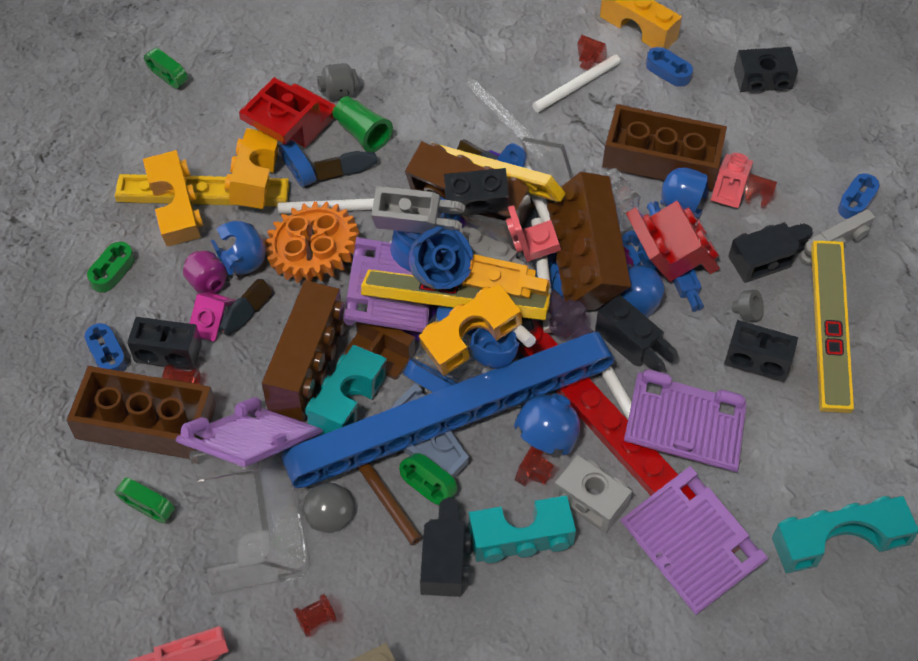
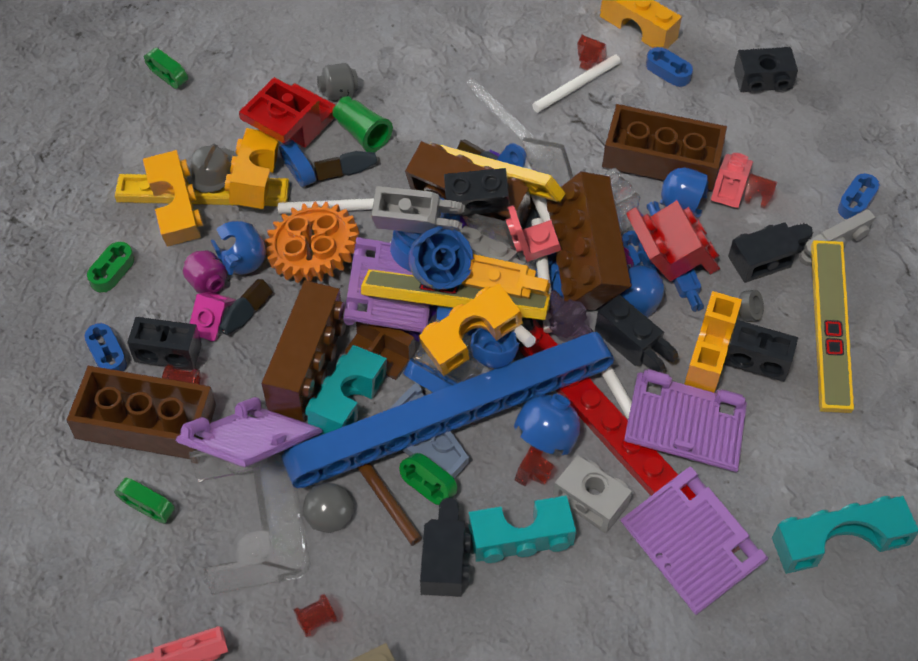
none -> dark grey piece [187,144,238,193]
none -> light orange arch [684,291,742,393]

